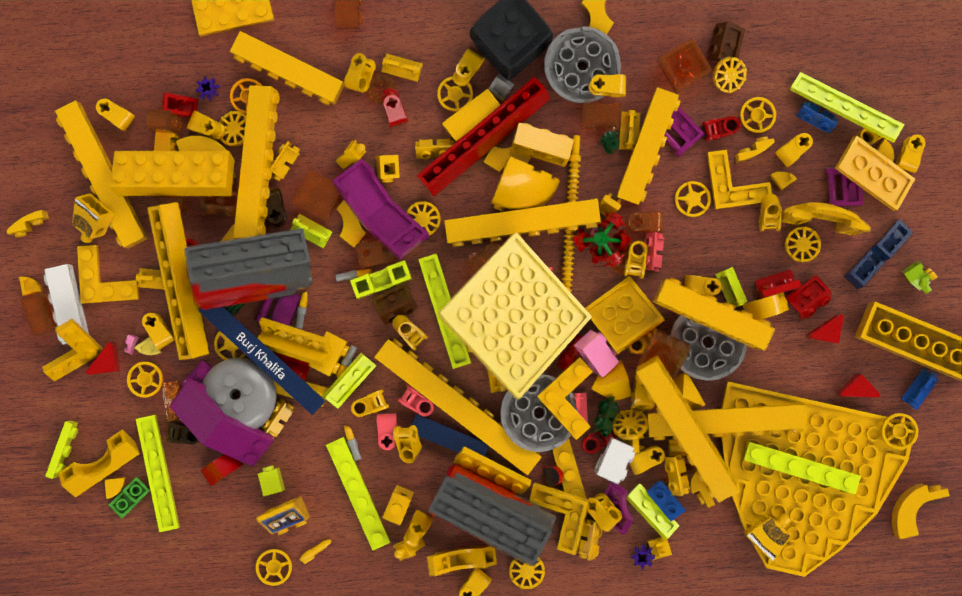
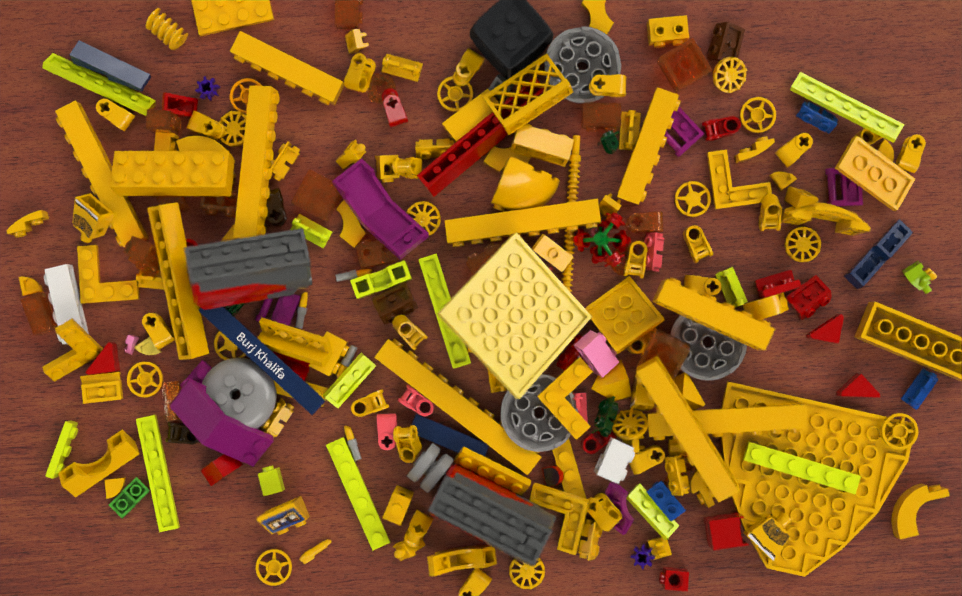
none -> neon yellow plate [42,53,156,116]
none -> slope [69,40,151,92]
none -> yellow plate [80,372,123,404]
none -> clear orange brick [123,236,160,274]
none -> yellow piece [146,8,188,50]
none -> yellow tile [345,29,369,54]
none -> yellow piece [392,157,422,179]
none -> light grey wheel [407,443,454,493]
none -> yellow fence [483,53,573,135]
none -> yellow brick [531,234,573,272]
none -> yellow brick [647,15,689,48]
none -> red brick [659,567,689,592]
none -> yellow piece [683,225,713,263]
none -> red piece [704,512,748,550]
none -> yellow slope [785,187,819,208]

